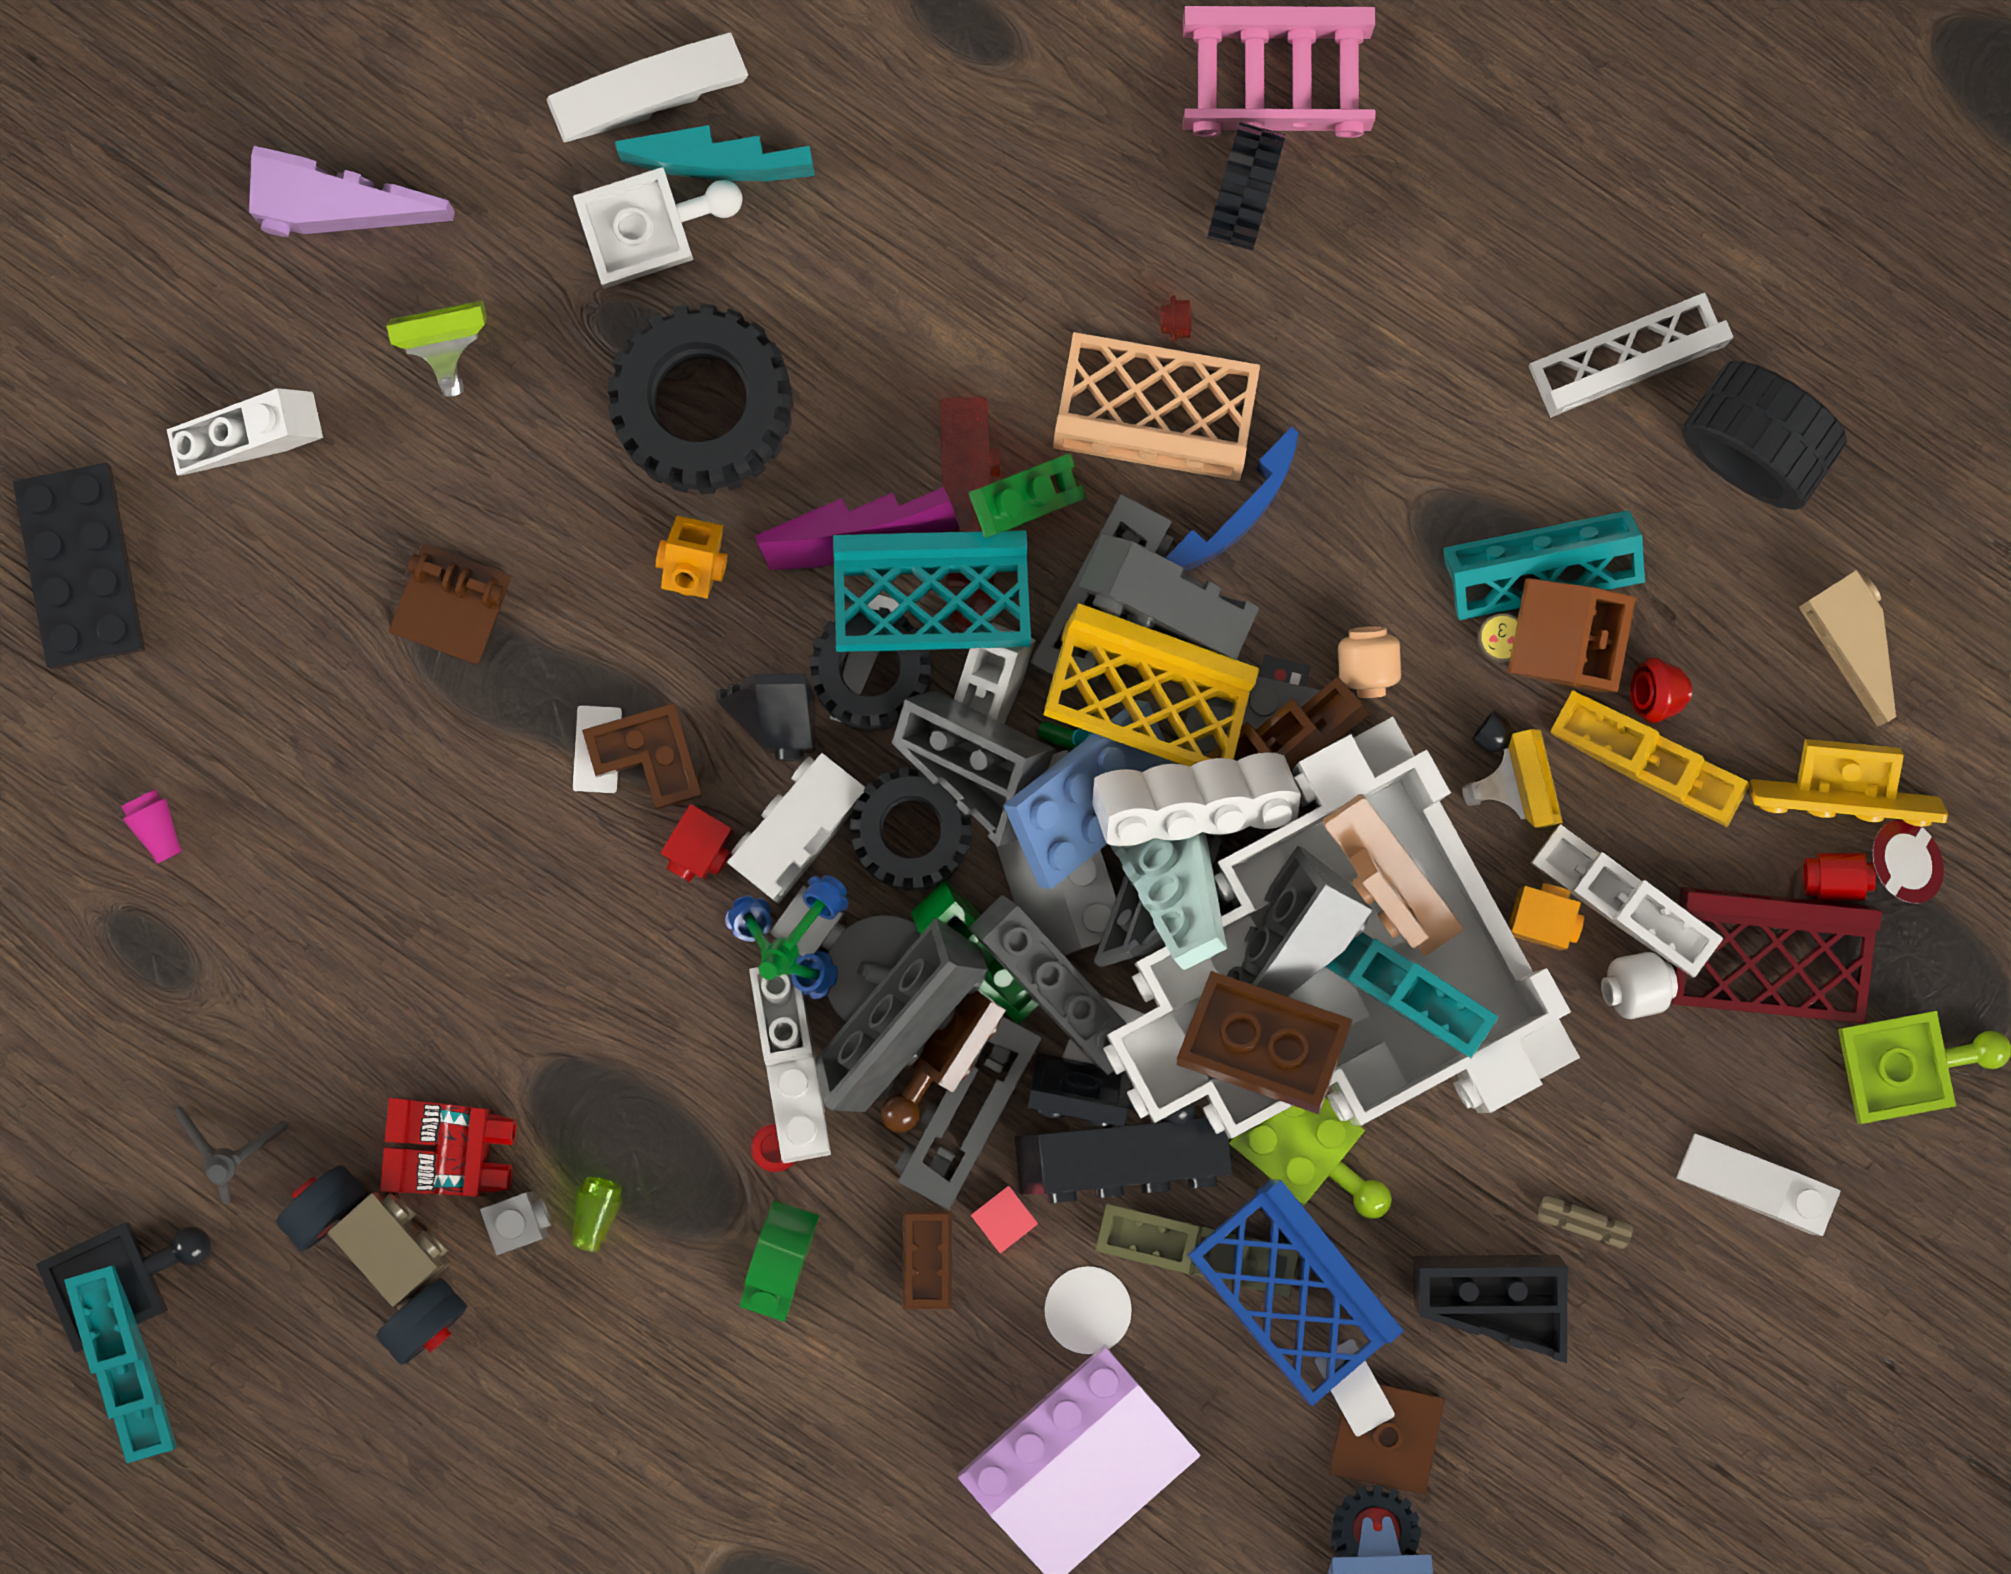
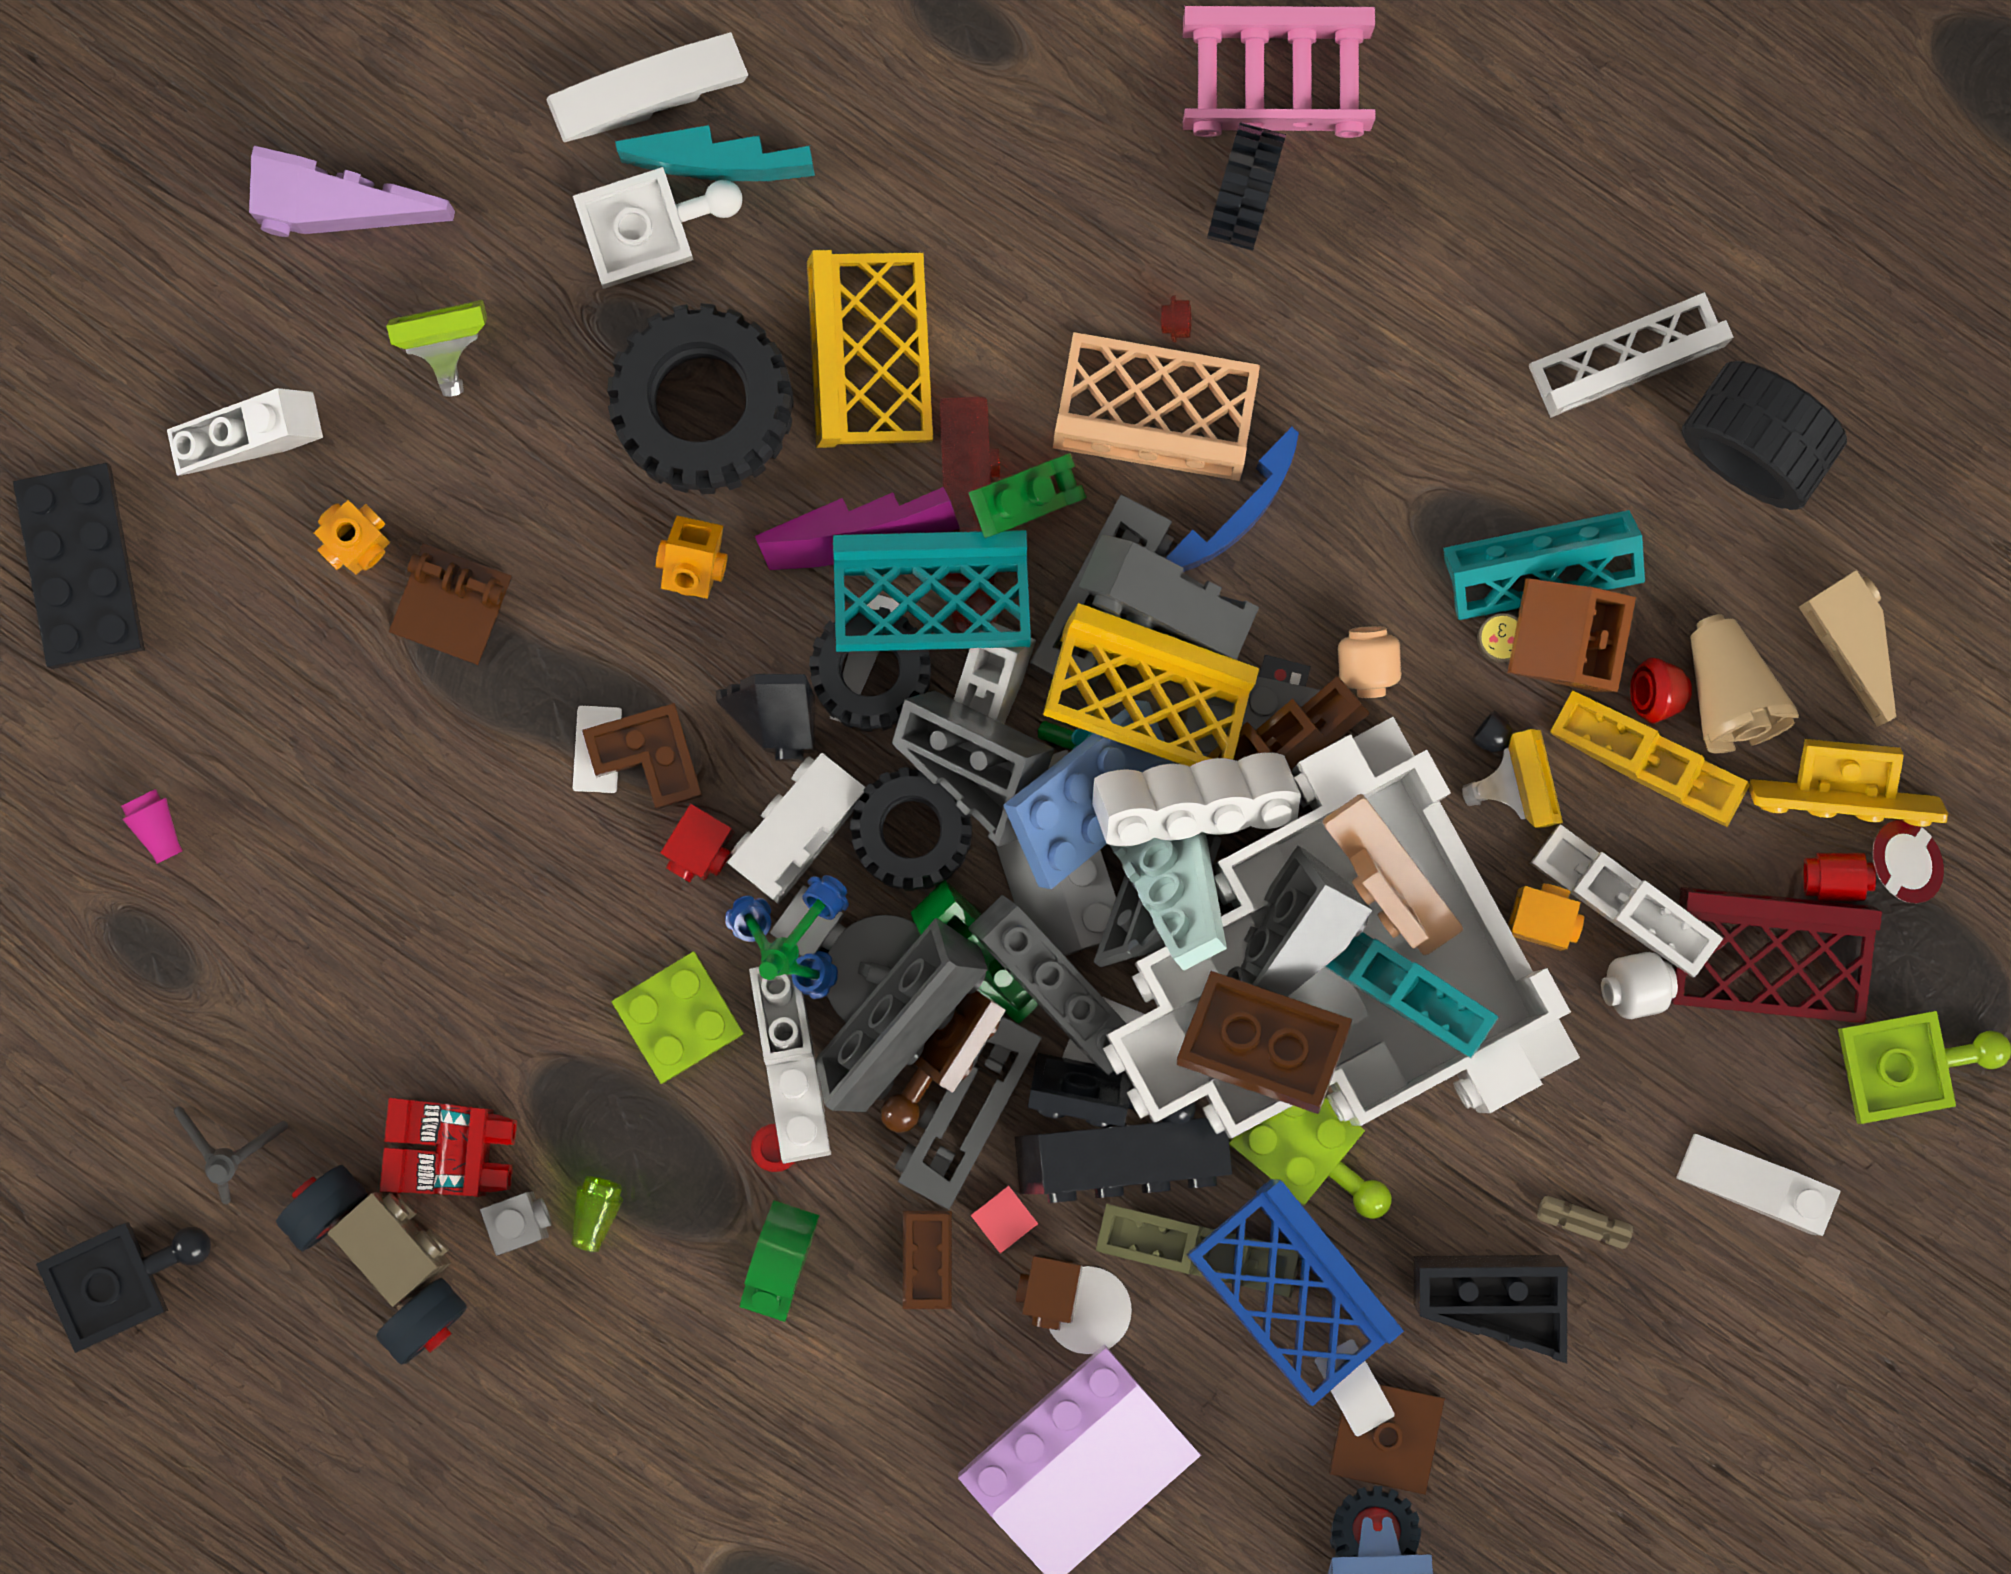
teal slope [64,1265,177,1464] -> none
none -> light orange brick [314,500,391,575]
none -> lime plate [611,951,745,1084]
none -> yellow fence [807,250,933,448]
none -> reddish brown brick [1016,1255,1083,1330]
none -> tan cone [1690,614,1799,754]

